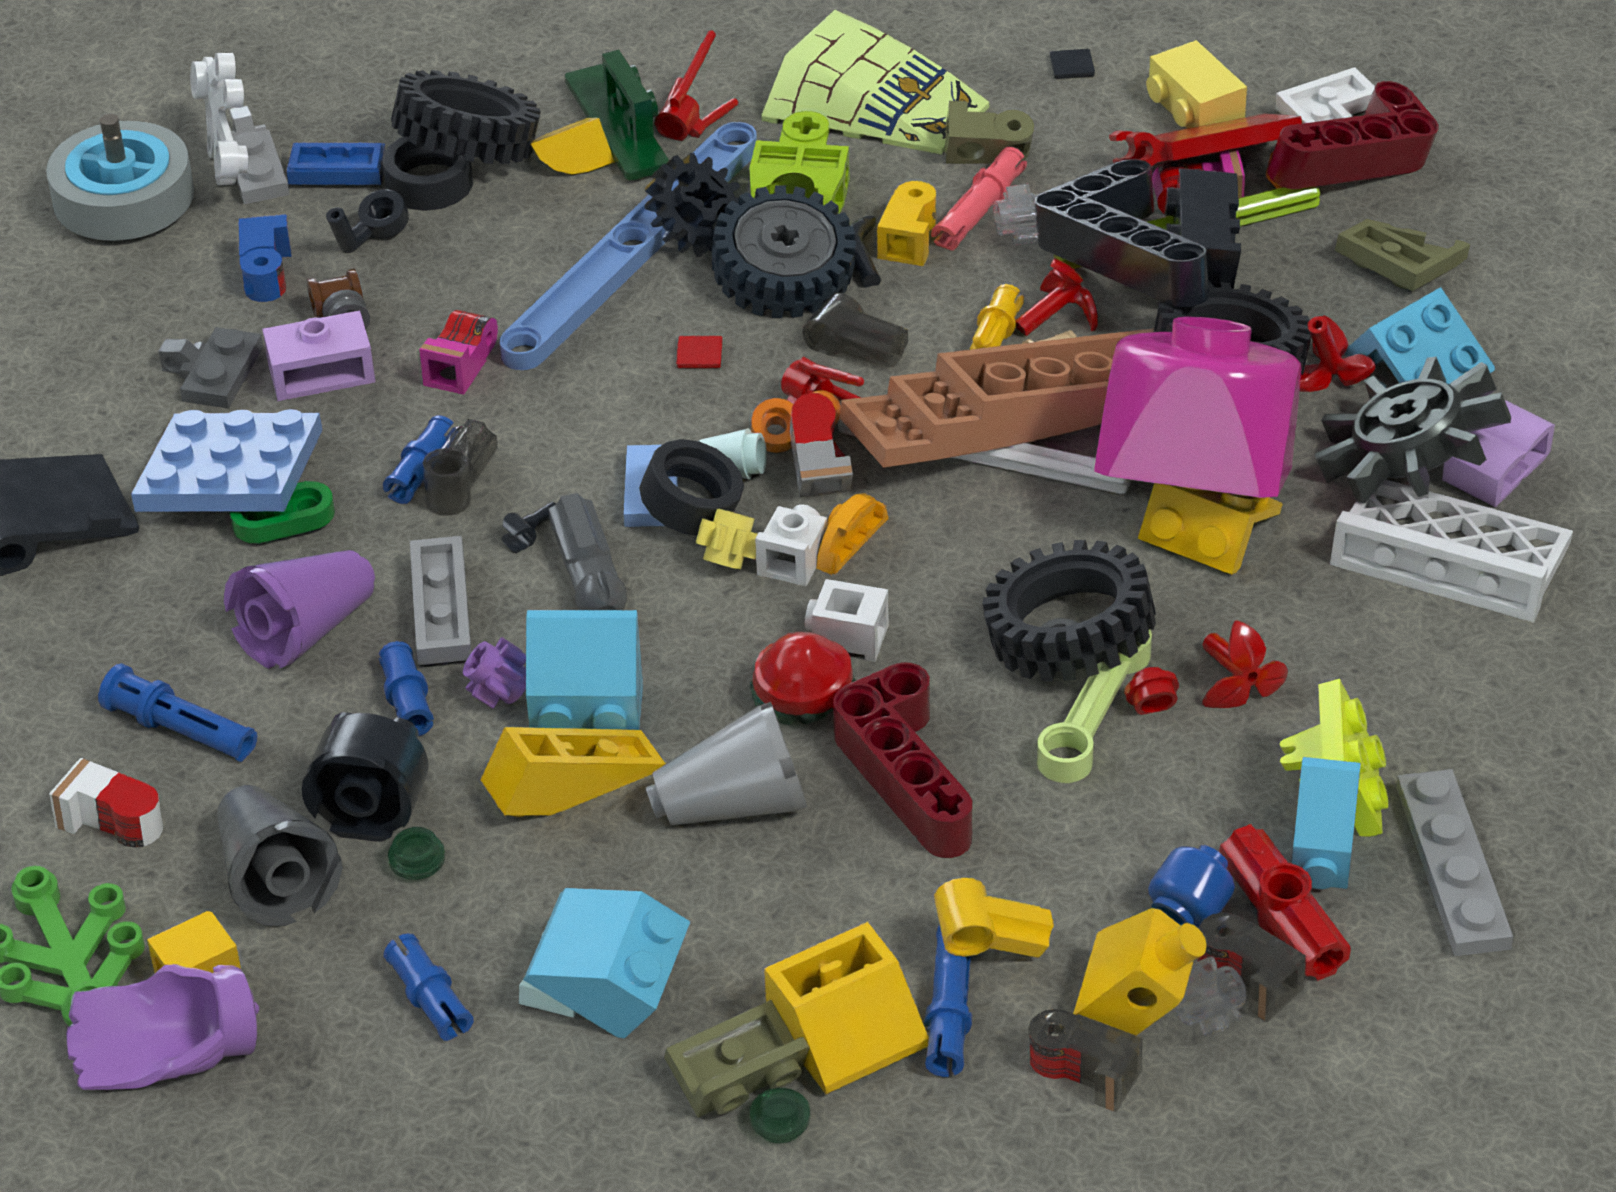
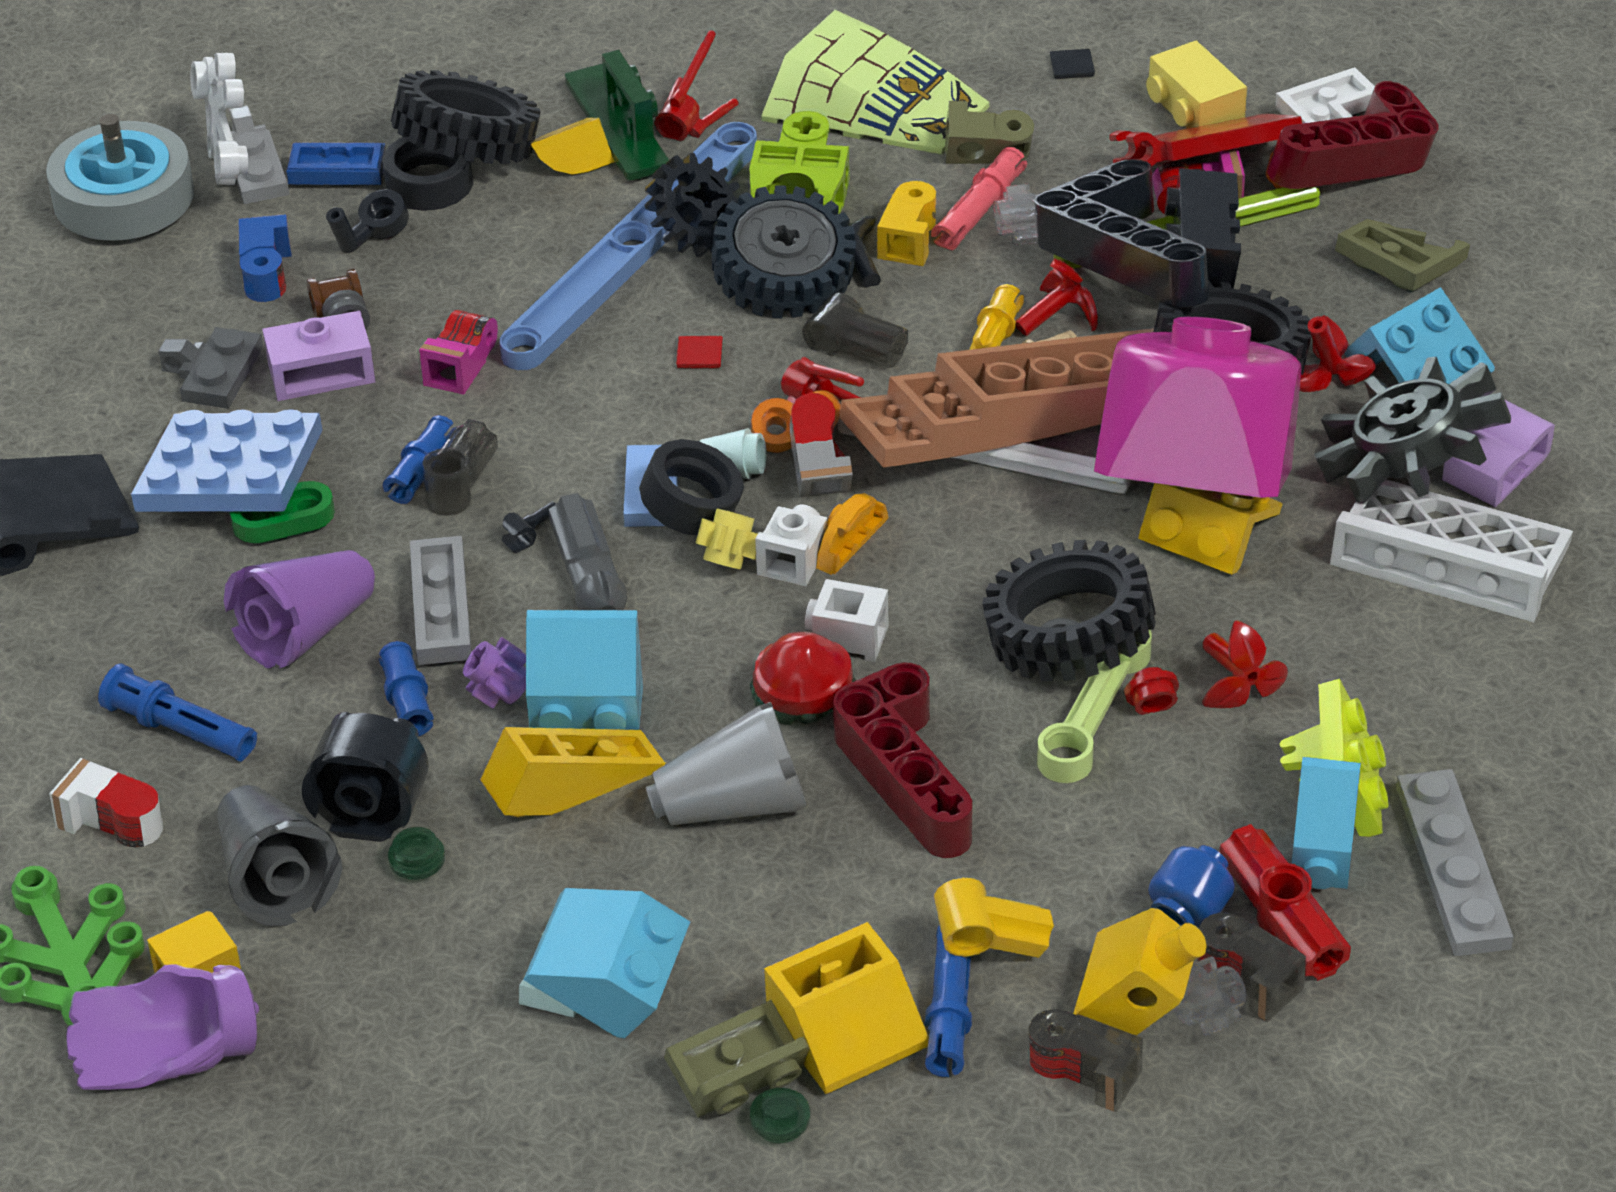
blue pin [384,933,474,1041] -> none

